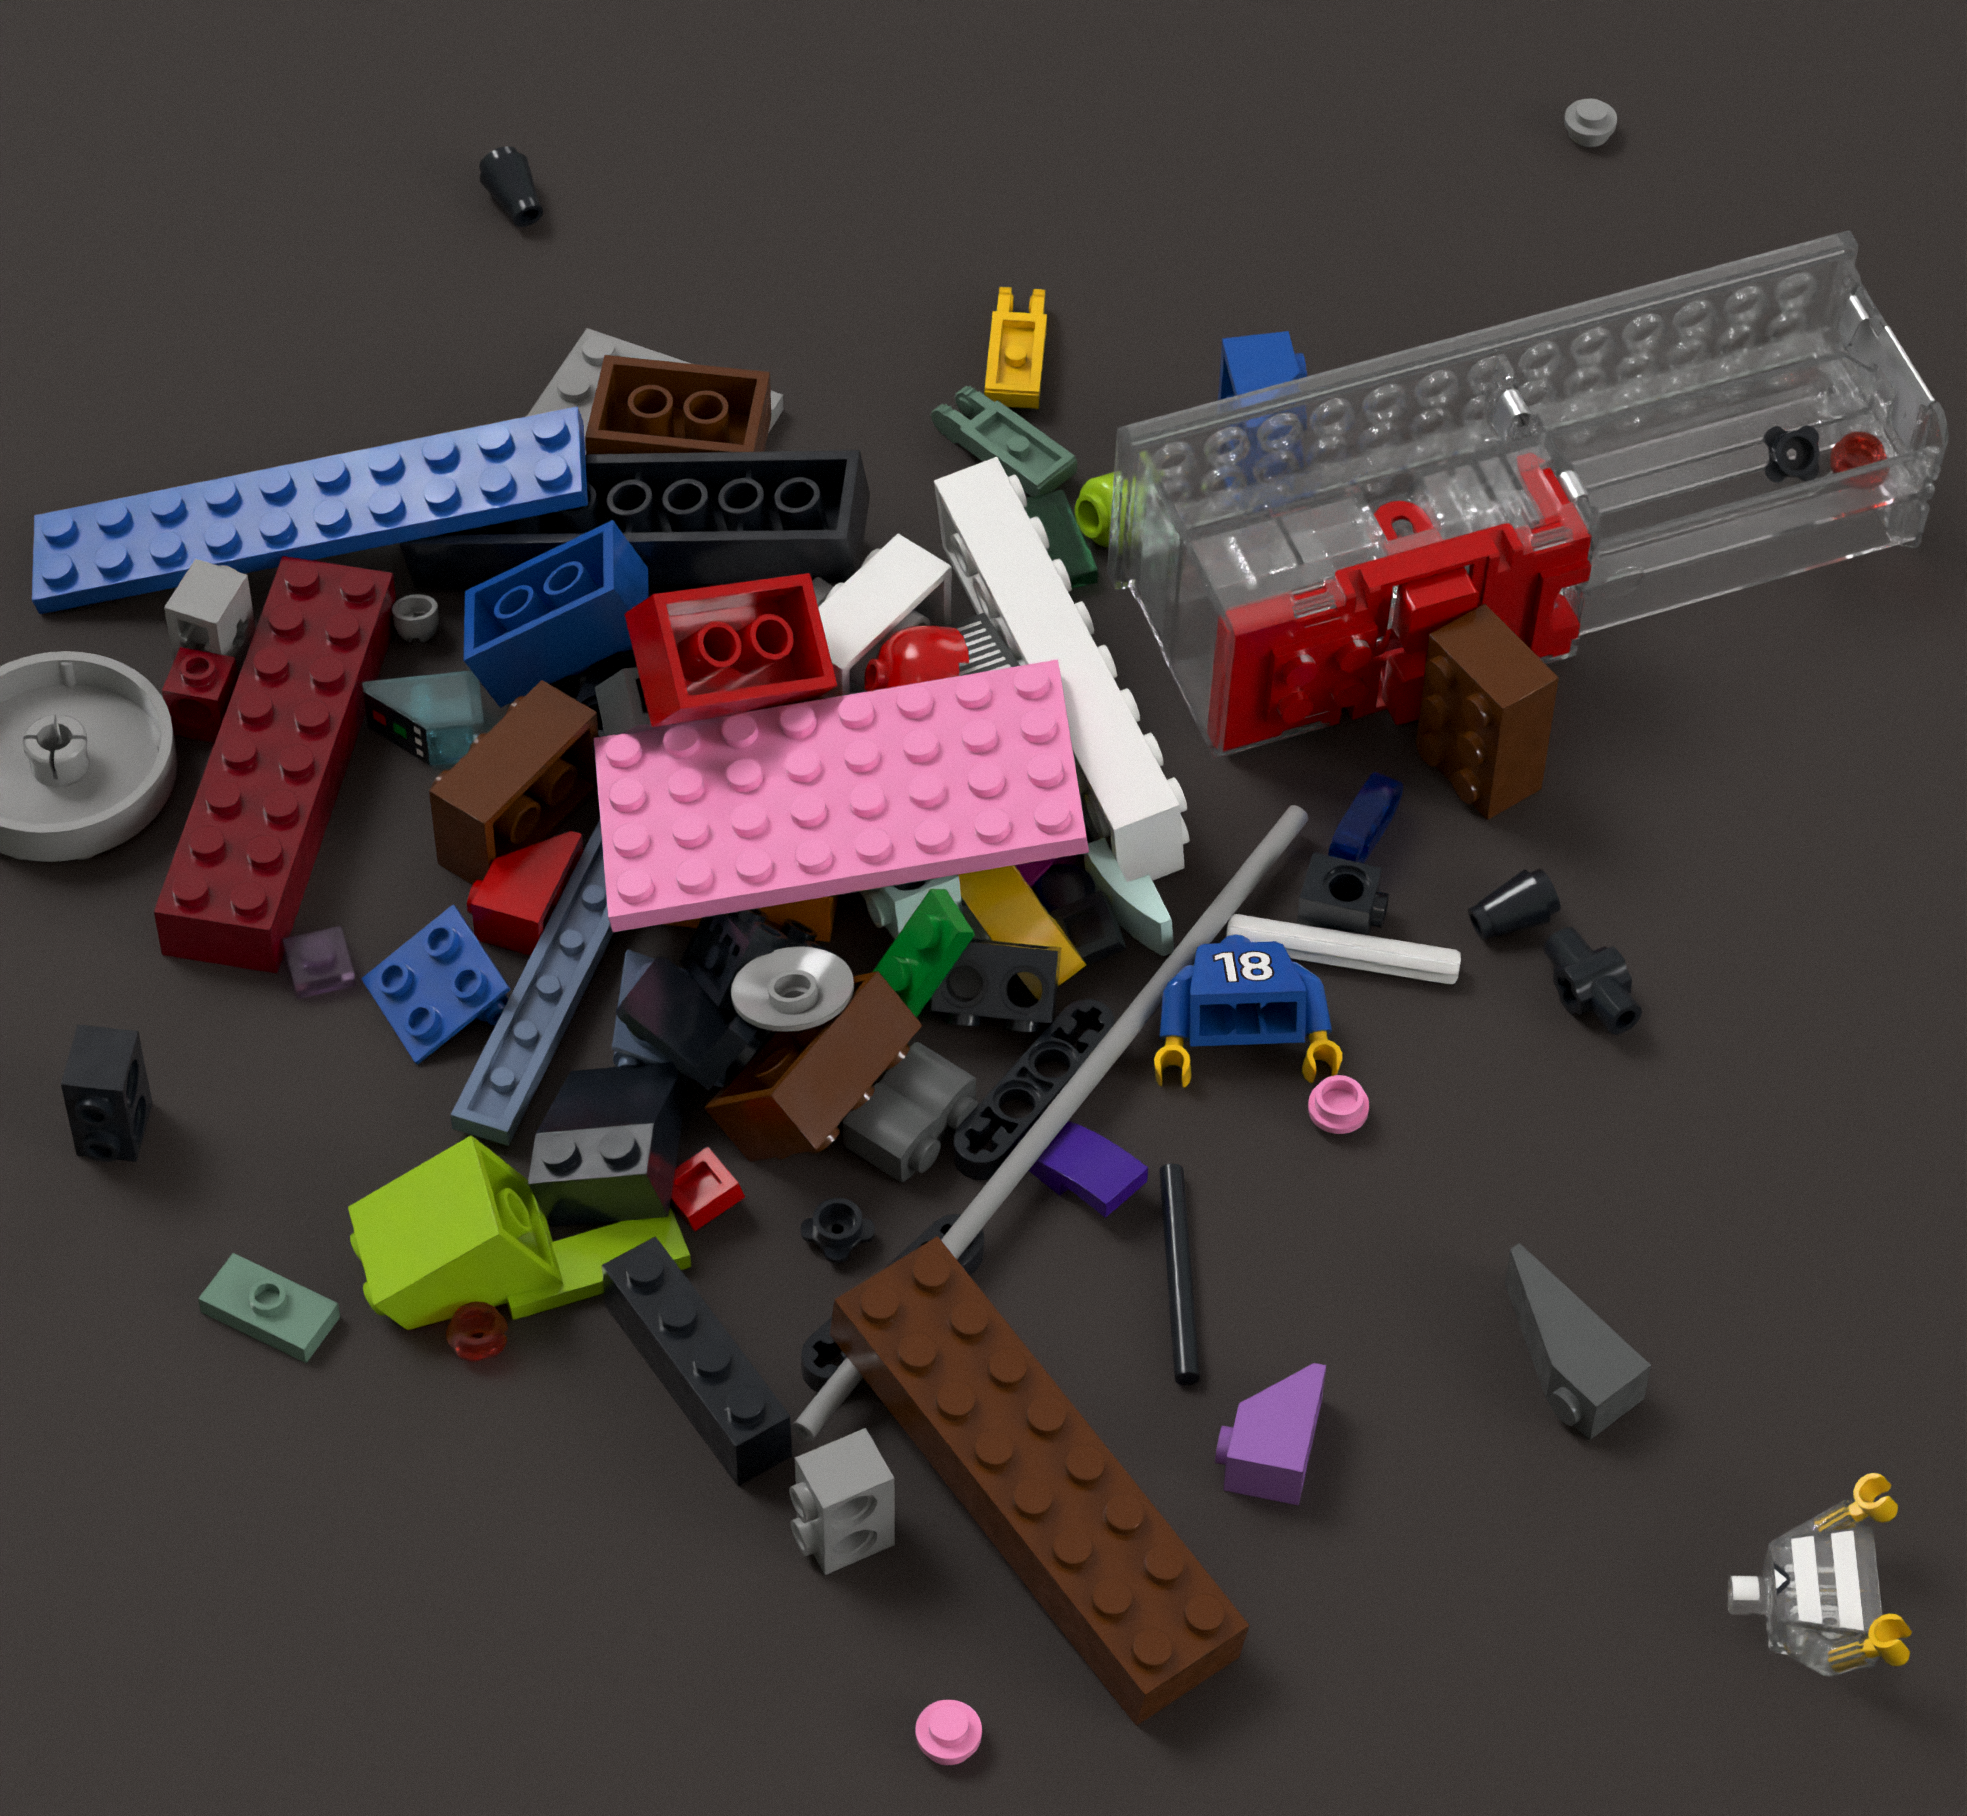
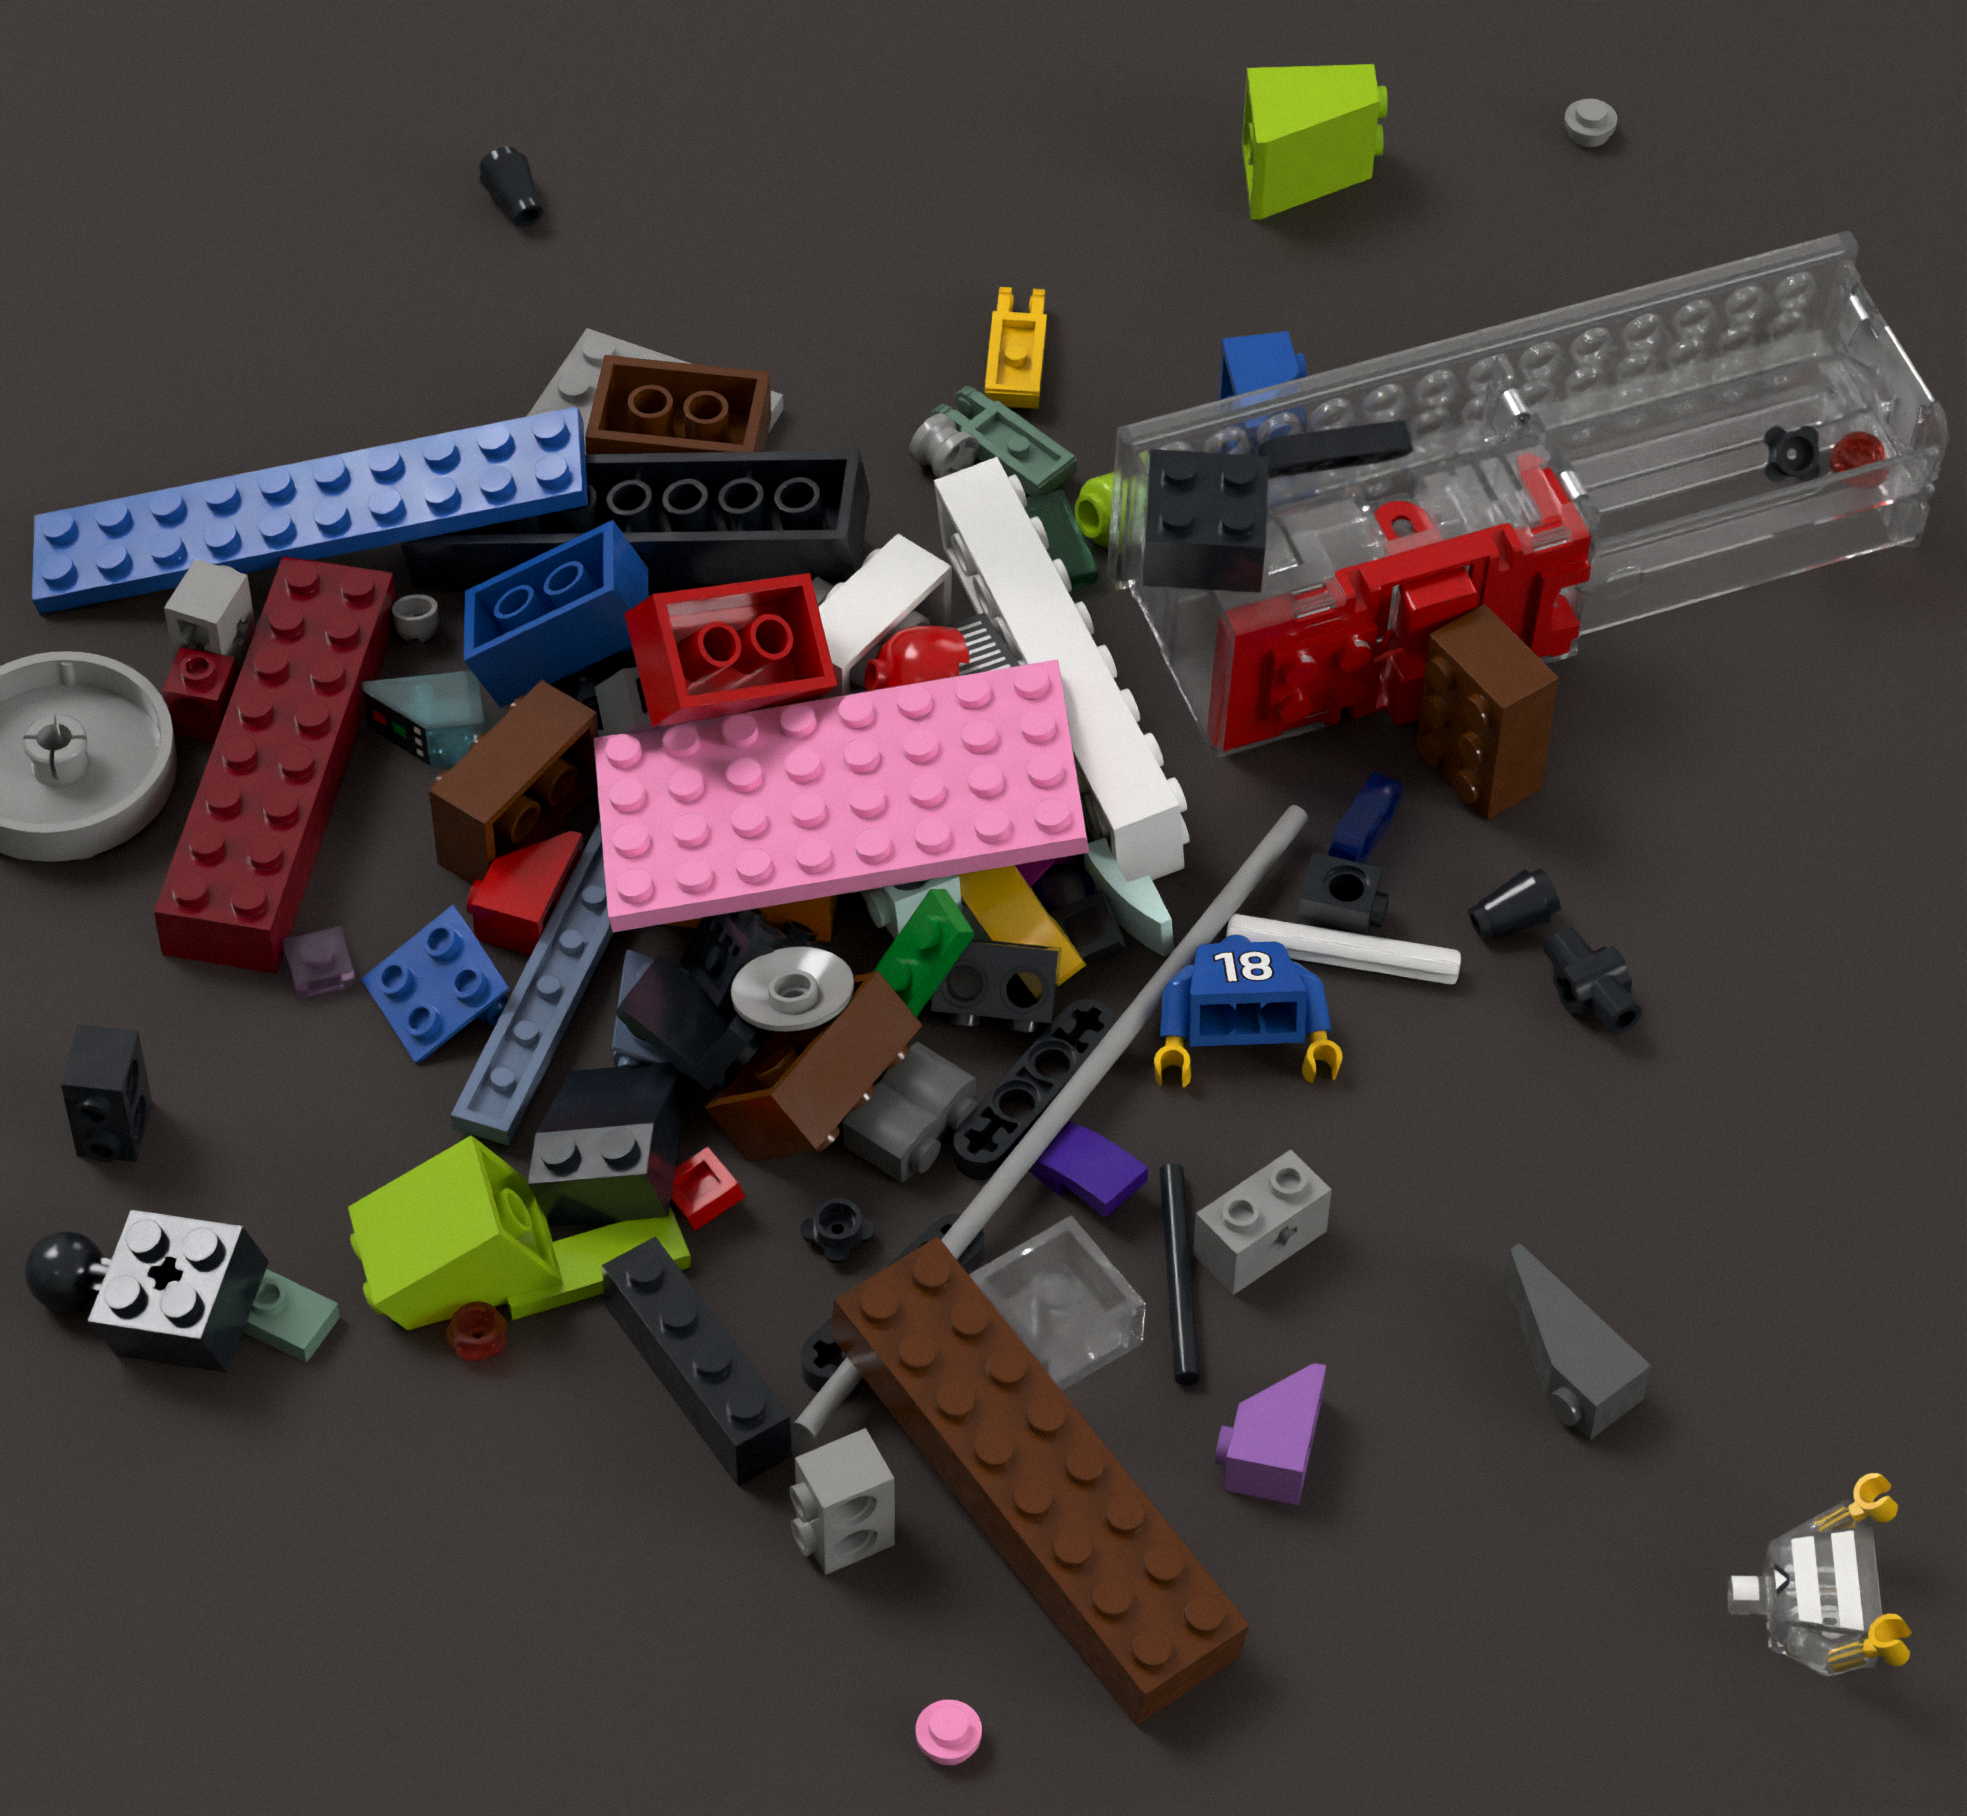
bright pink plate [1308,1075,1369,1134] -> none
none -> black brick [25,1210,269,1373]
none -> light grey wheel [909,413,979,479]
none -> clear brick [969,1215,1145,1391]
none -> black brick [1142,449,1269,593]
none -> light grey brick [1193,1149,1332,1295]
none -> lime slope [1242,64,1388,220]
none -> black beam [1255,421,1413,478]

